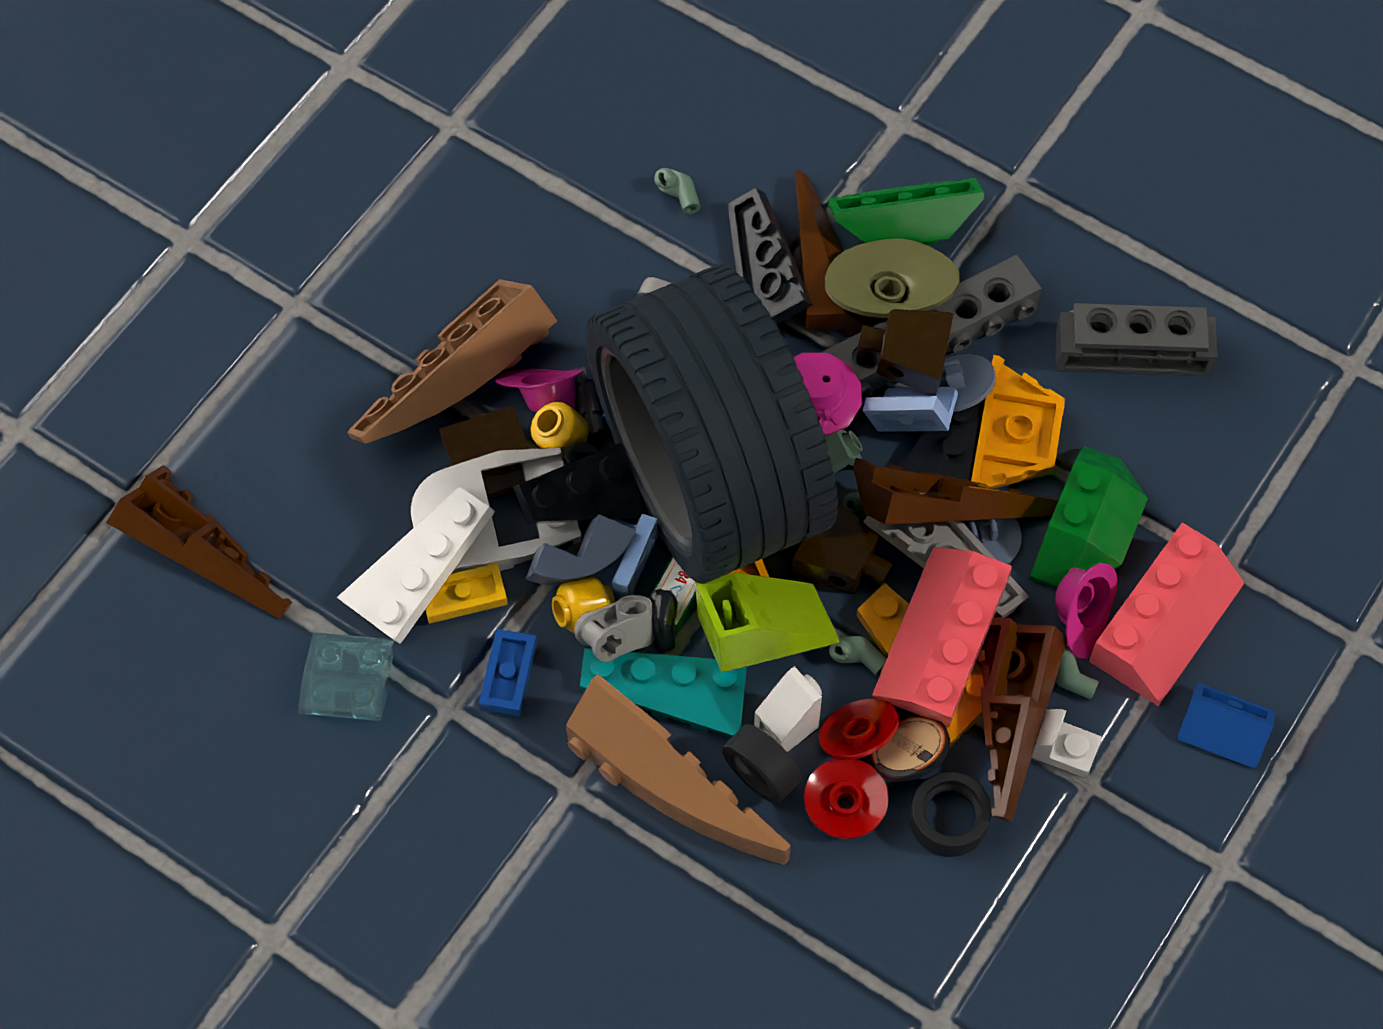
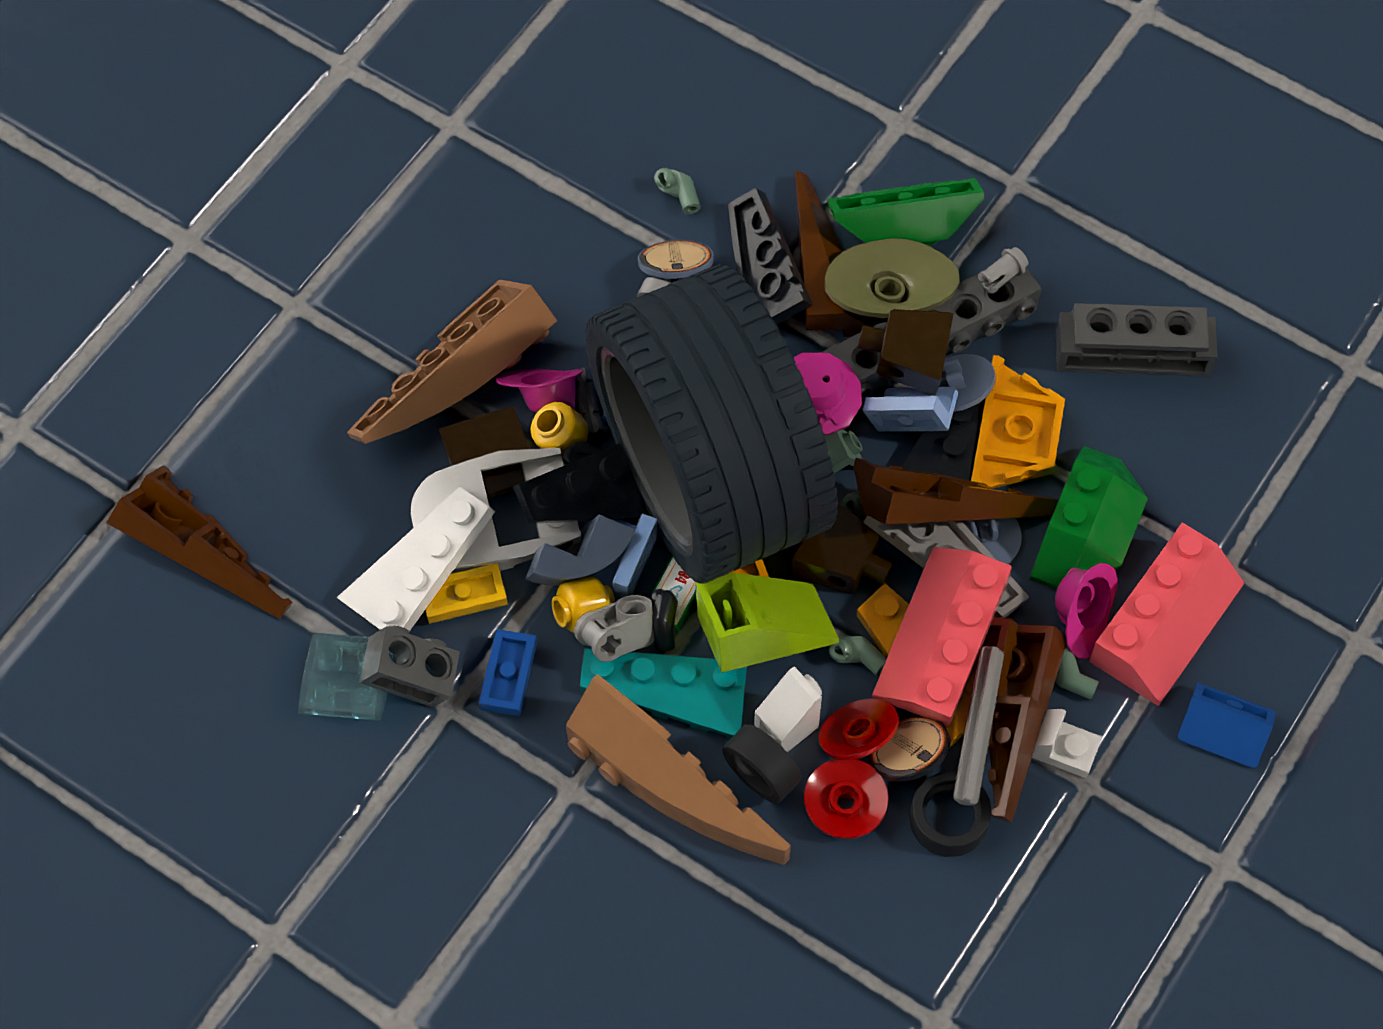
none -> dark grey brick [360,625,460,707]
none -> piece [638,240,714,282]
none -> light grey axle [953,646,1004,805]
none -> light grey pin [978,247,1029,294]

